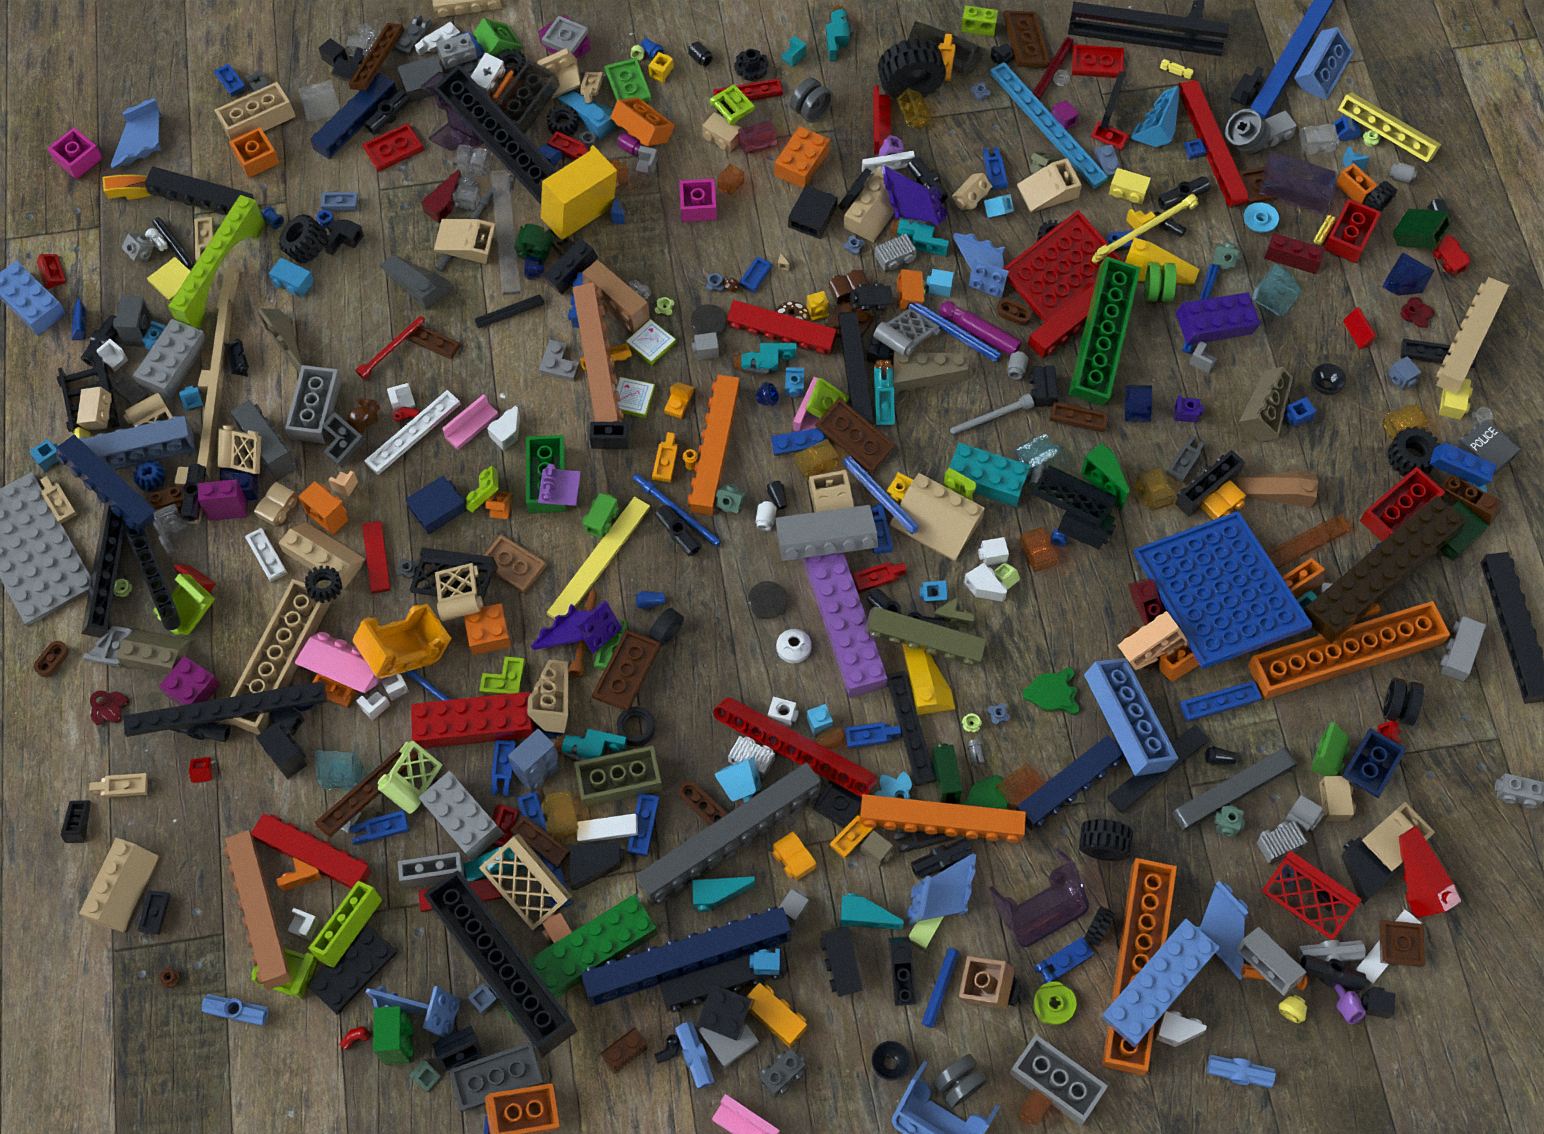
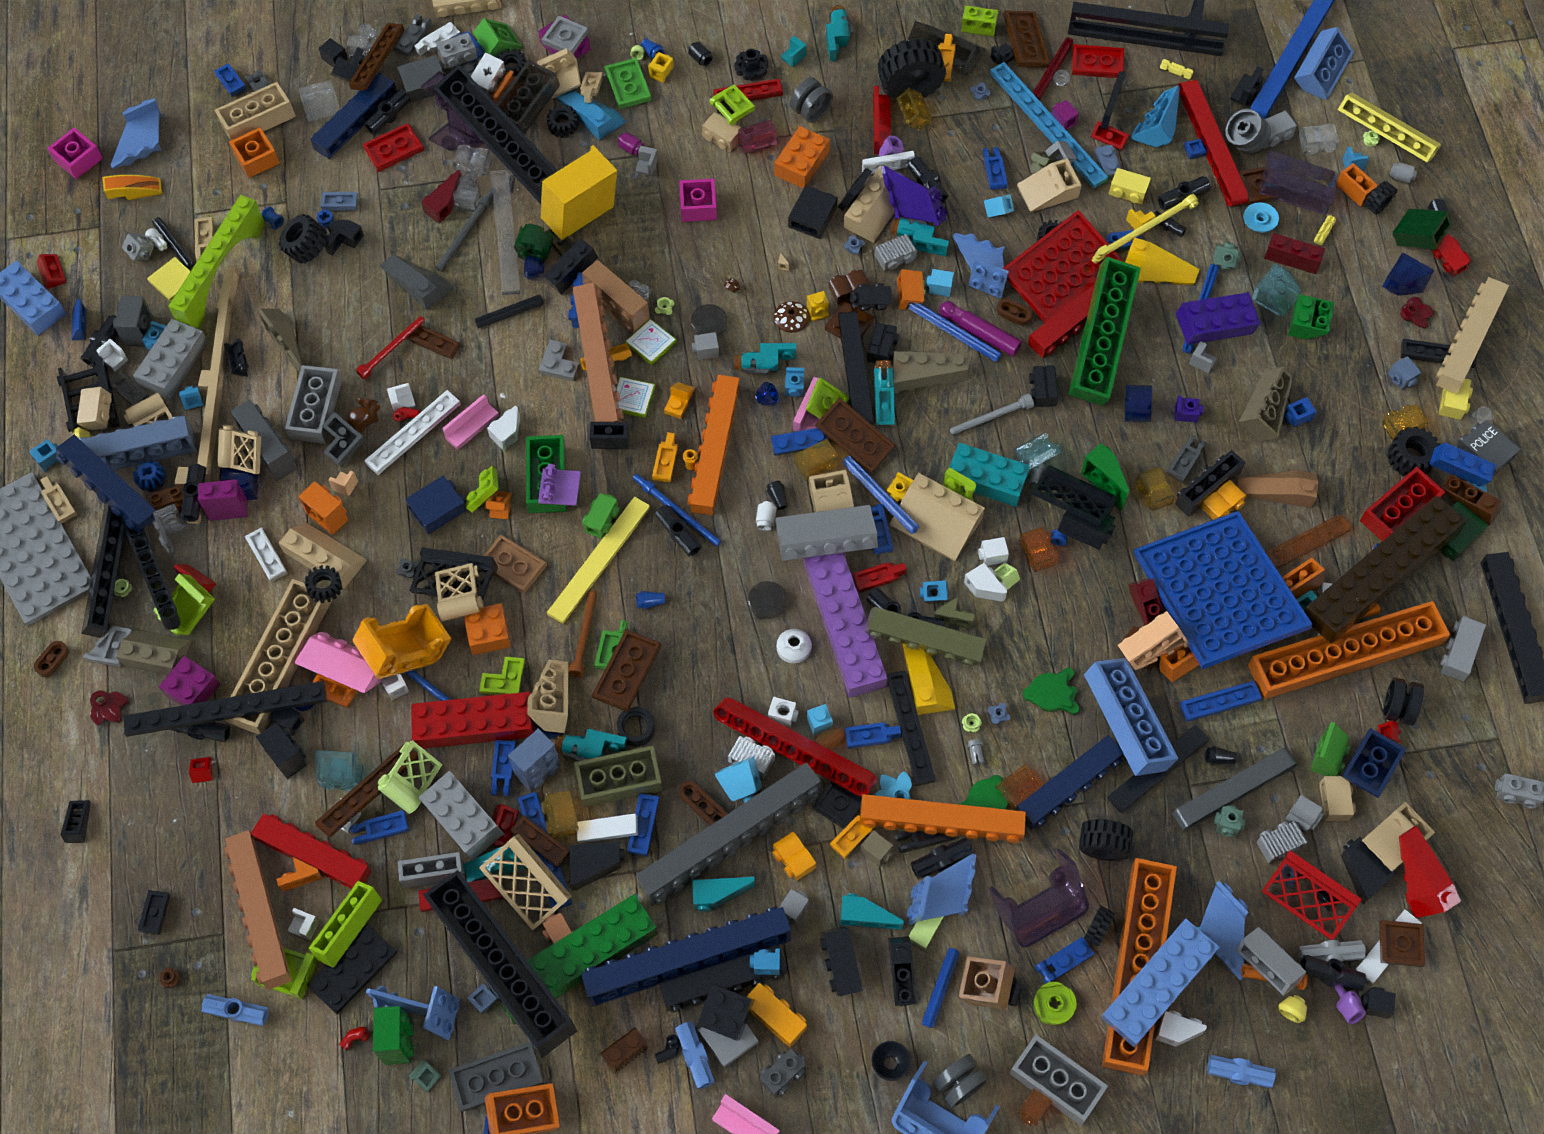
tan slope [79,838,160,933] -> none
tan hinge [89,773,148,798] -> none
black brick [145,166,254,215] -> none
tan brick [254,482,297,527] -> none
dark azure brick [269,258,314,297] -> none
white panel [356,692,391,721] -> none
red tile [362,521,391,594] -> none
black brick [432,1025,483,1072] -> none
tan slope [434,219,495,264] -> none
dark purple piece [531,600,622,653] -> none
blue brick [538,144,563,167] -> none
red hinge [547,131,589,160] -> none
dark grey plate [580,132,597,148] -> none
clear orange brick [609,159,628,185] -> none
orange brick [610,97,675,146] -> none
blue slope [611,198,625,224] -> none
black tyre [649,607,684,646] -> none
sand blue plate [706,273,724,291] -> none
sand green brick [715,484,747,513] -> none
clear orange brick [717,163,744,196] -> none
red brick [727,300,838,355] -> none
blue tile [739,257,772,293] -> none
light grey piece [873,308,941,356] -> none
dark green brick [931,743,963,804] -> none
tan brick [952,173,992,210] -> none
light grey brick [1007,351,1028,380] -> none
reddish brown plate [1049,402,1108,432] -> none
bright green wheel [1144,262,1176,303] -> none
black piece [1311,363,1346,395] -> none
red brick [1324,199,1381,264] -> none
blue brick [1331,115,1362,141] -> none
red slope [1343,307,1376,349] -> none
none -> light grey panel [1045,141,1076,164]
none -> green slope [1288,294,1335,339]

